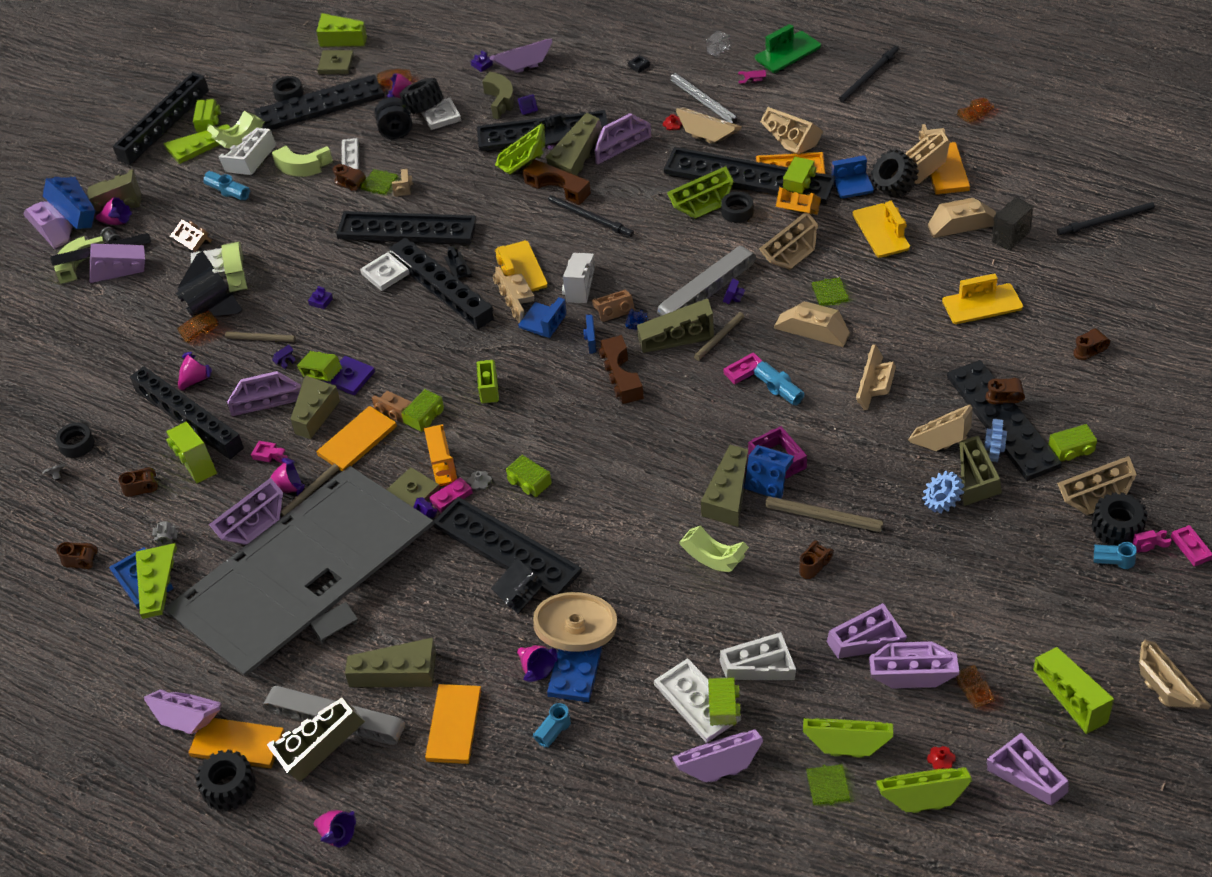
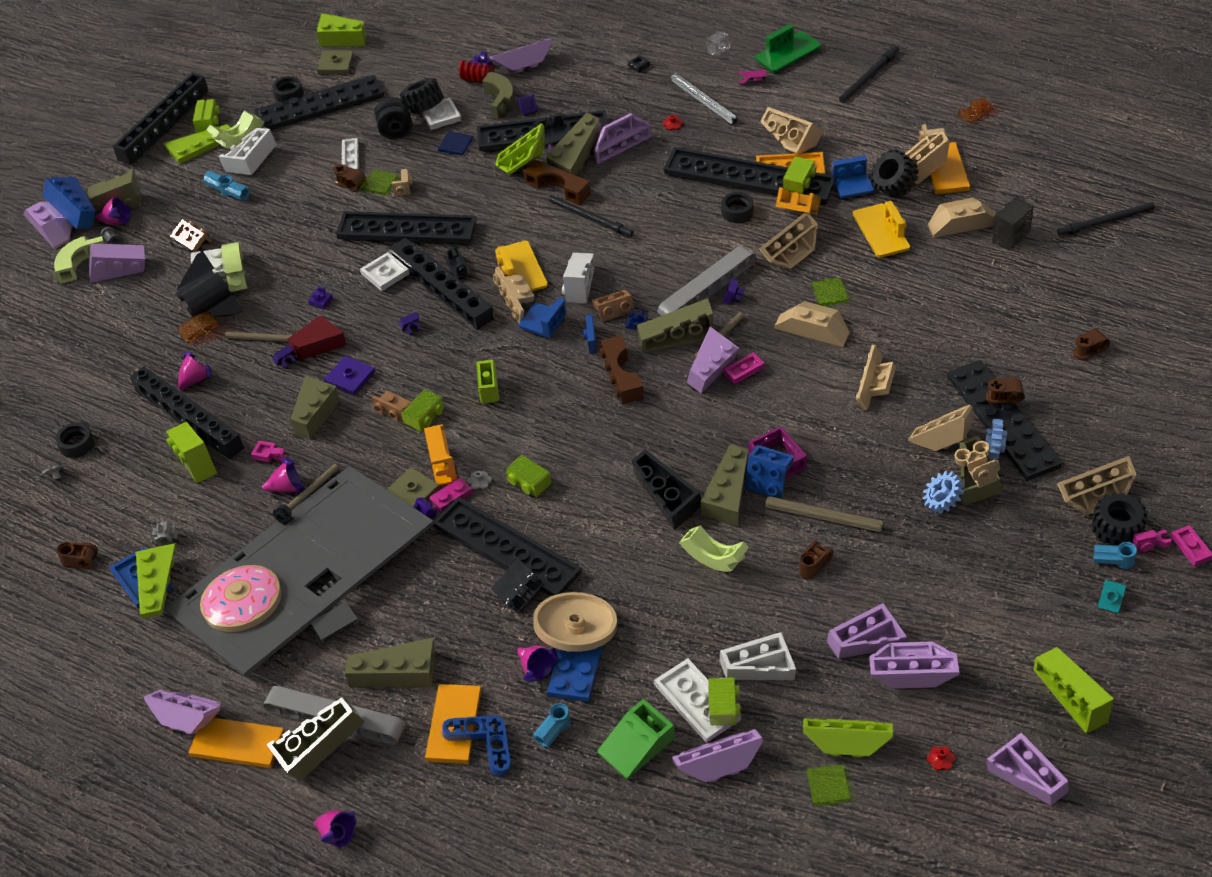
black axle [50,233,151,266] -> none
reddish brown piece [118,467,158,497] -> none
black tyre [196,750,256,811] -> none
lavender wedge [209,478,283,545] -> none
lavender wedge [227,371,301,416] -> none
yellowish green arch [272,146,333,177] -> none
lime brick [297,350,342,381] -> none
light orange tile [316,406,397,471] -> none
clear orange slope [377,69,412,86] -> none
dark pink hat [387,73,412,98] -> none
lime wedge [667,166,734,219] -> none
tan wedge [676,108,742,144] -> none
dark azure piece [754,361,805,406] -> none
lime wedge [876,767,972,813] -> none
yellow bracket [942,273,1023,324] -> none
clear orange slope [955,665,995,708] -> none
lime brick [1048,424,1097,461] -> none
tan wedge [1139,640,1211,709] -> none
none -> dish [200,565,282,632]
none -> black plate [273,504,292,523]
none -> dark red slope [287,315,346,360]
none -> dark purple tile [399,312,420,335]
none -> clear blue piece [438,131,473,156]
none -> blue beam [441,715,510,776]
none -> red piece [459,60,495,83]
none -> bright green slope [597,699,675,780]
none -> black wedge [631,449,701,530]
none -> lavender wedge [687,327,739,393]
none -> tan piece [954,441,1000,488]
none -> teal bracket [1098,579,1127,613]

